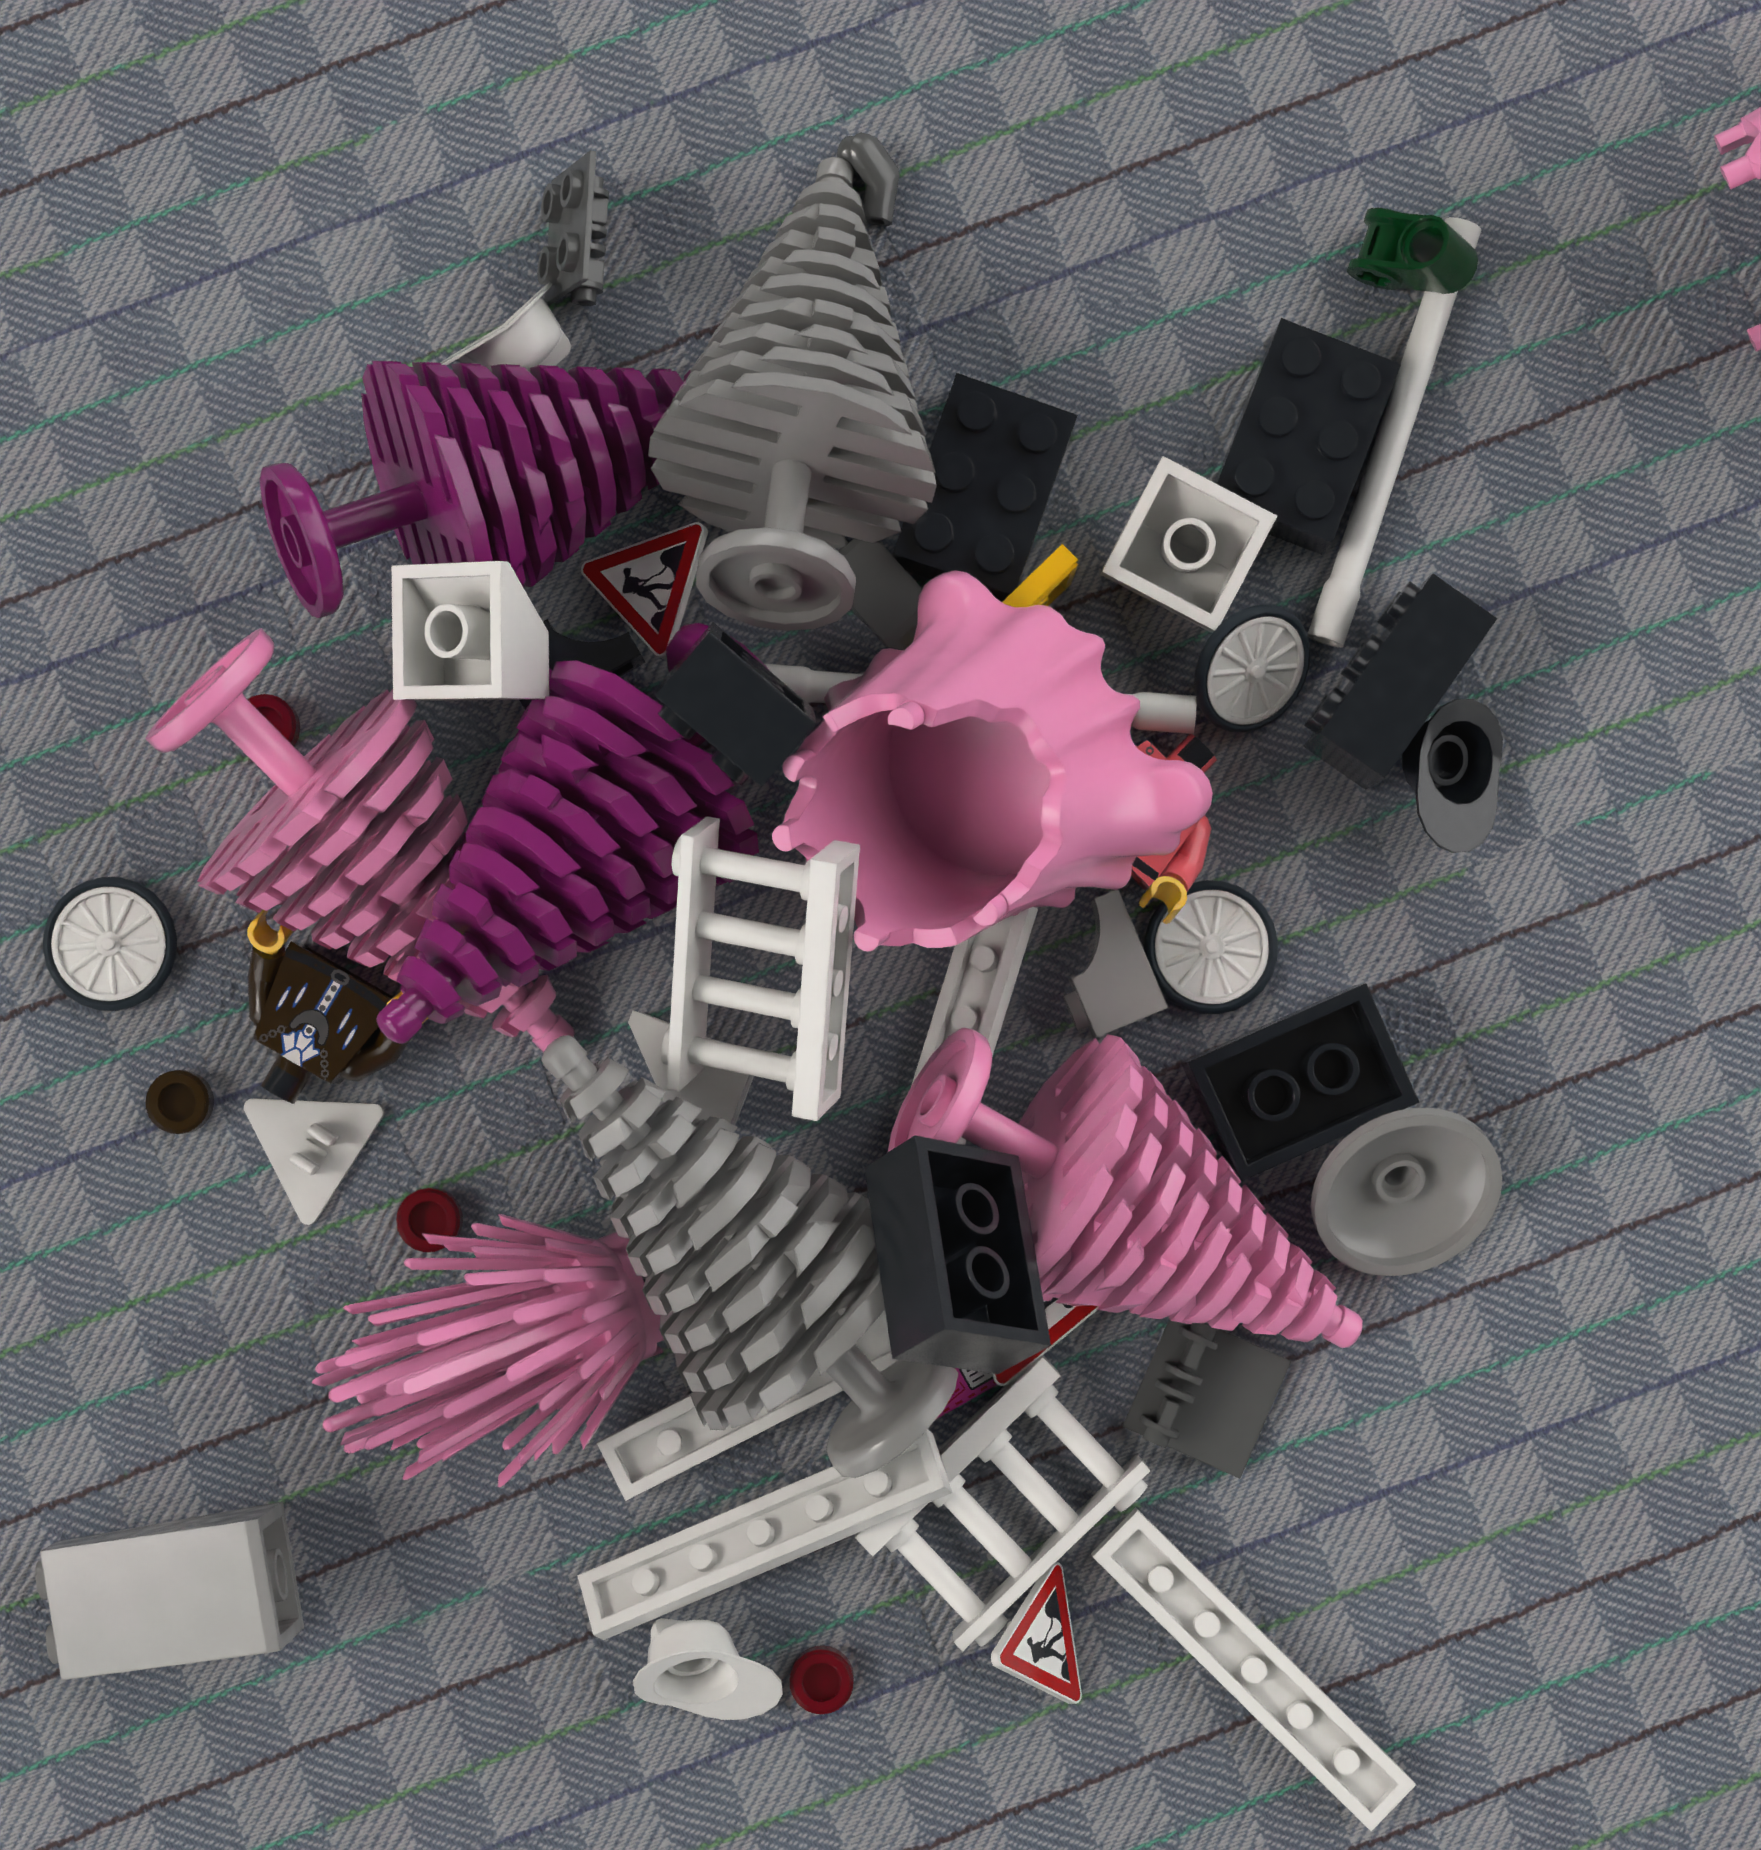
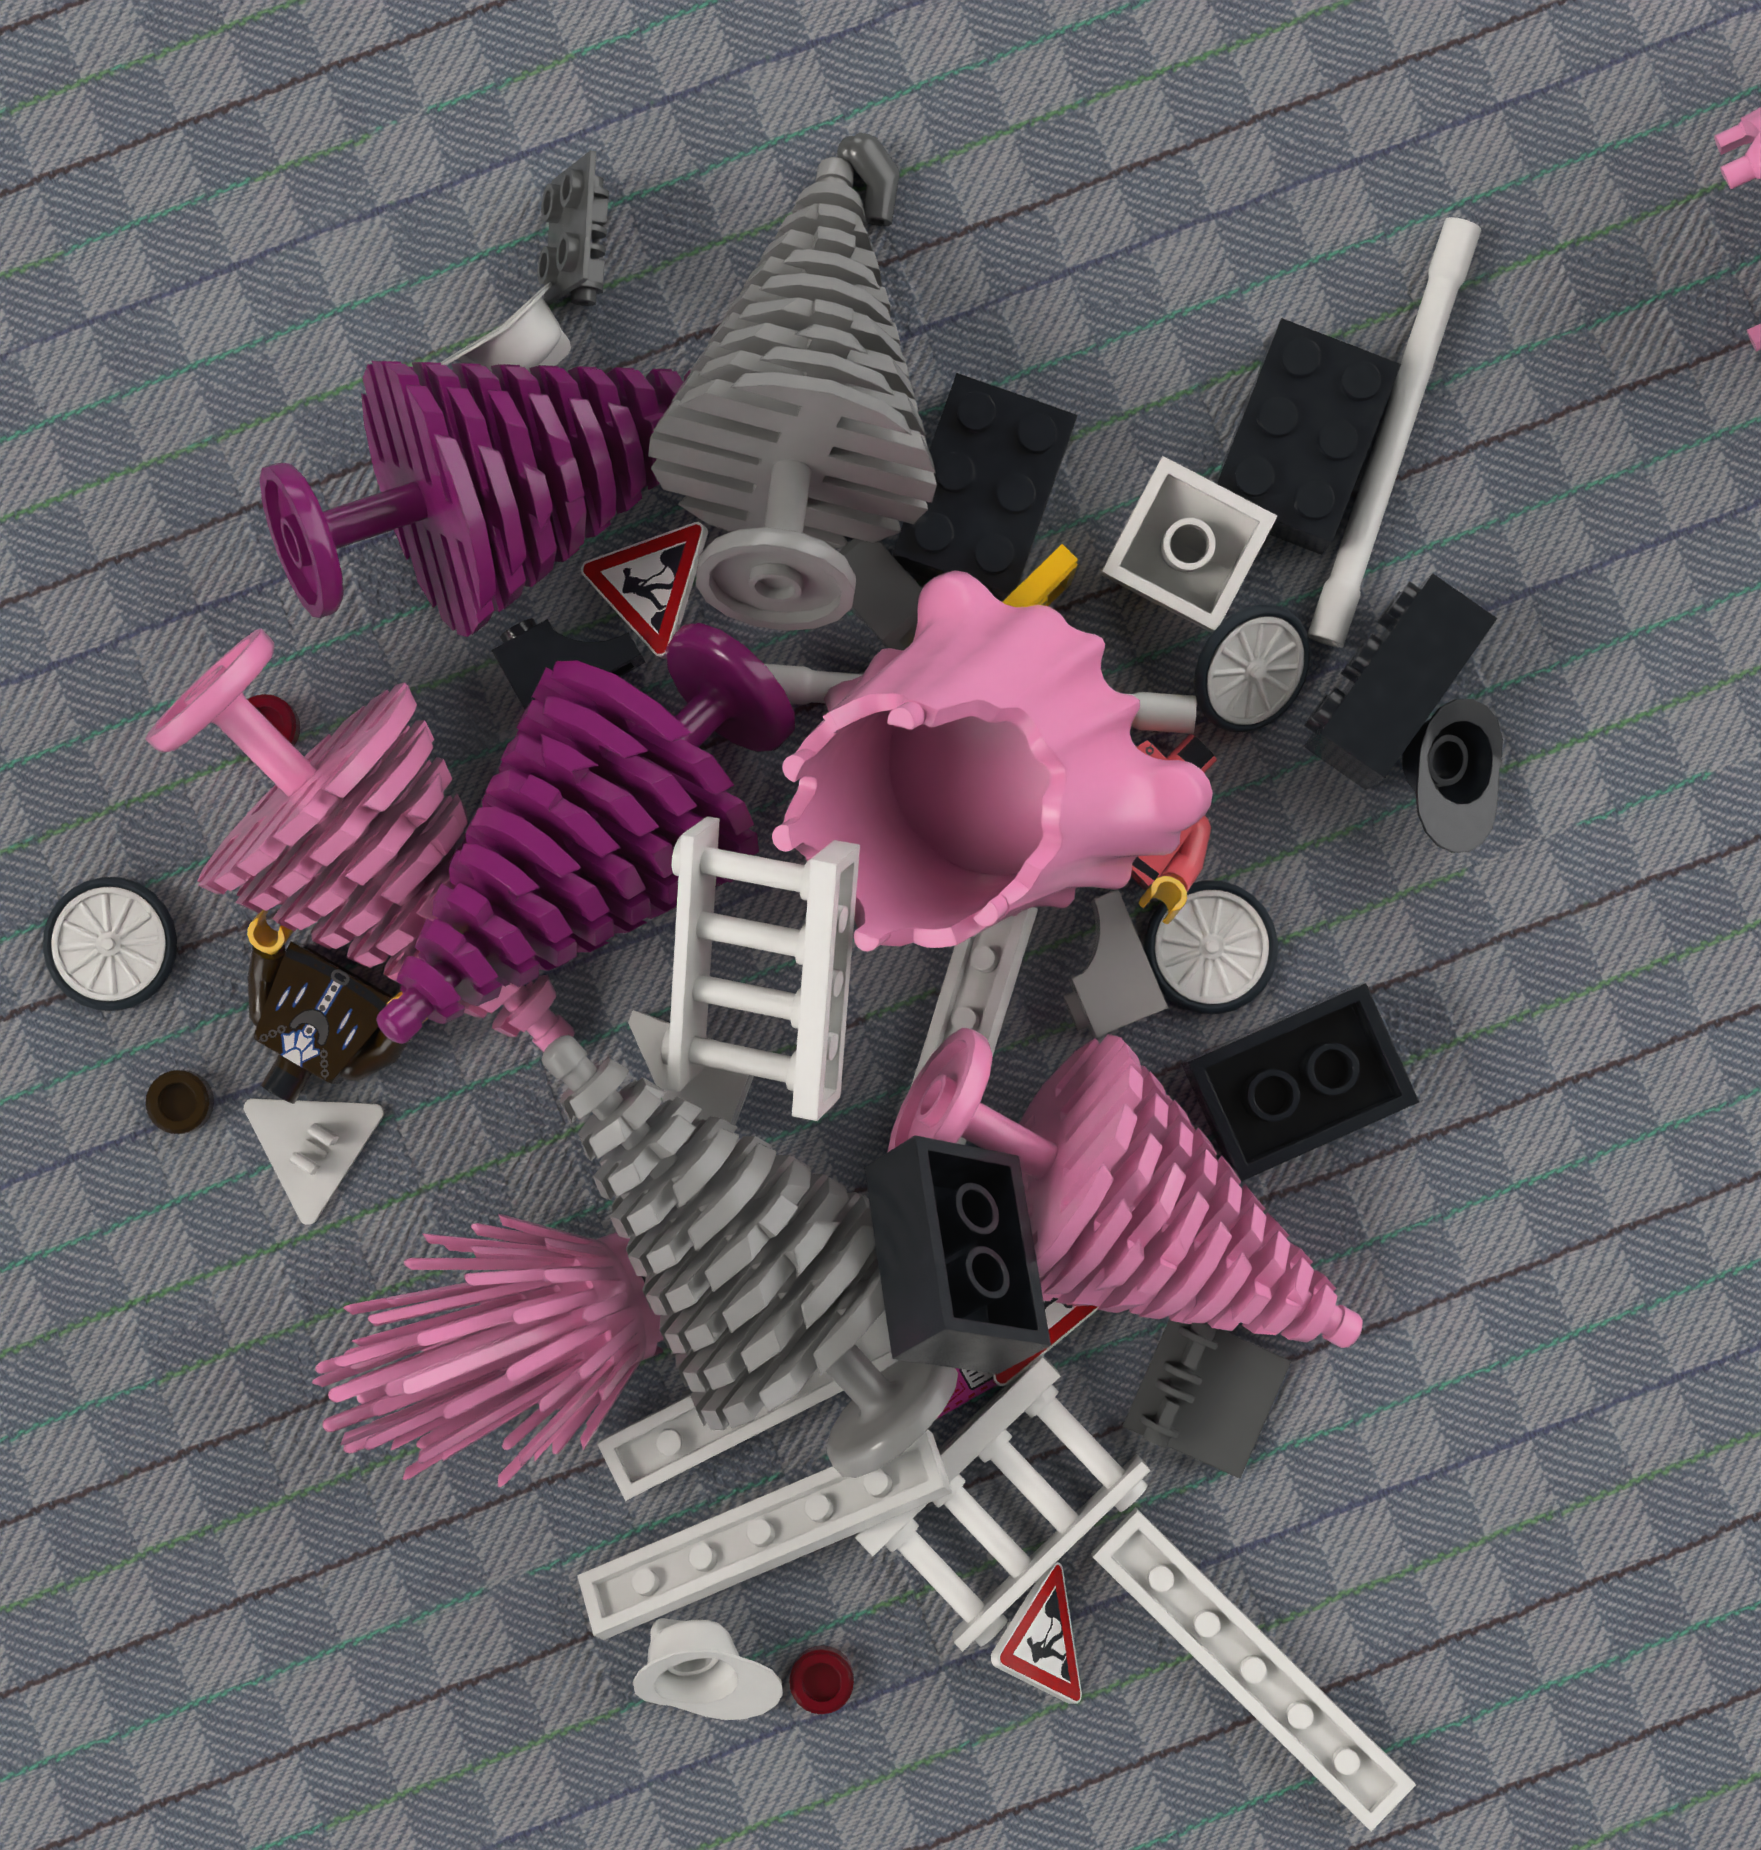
light grey slope [35,1501,304,1680] -> none
white slope [391,561,549,701] -> none
dark red tile [396,1187,463,1252] -> none
black brick [655,622,816,787] -> none
light grey dish [1311,1108,1502,1276] -> none
dark green piece [1347,208,1478,294] -> none

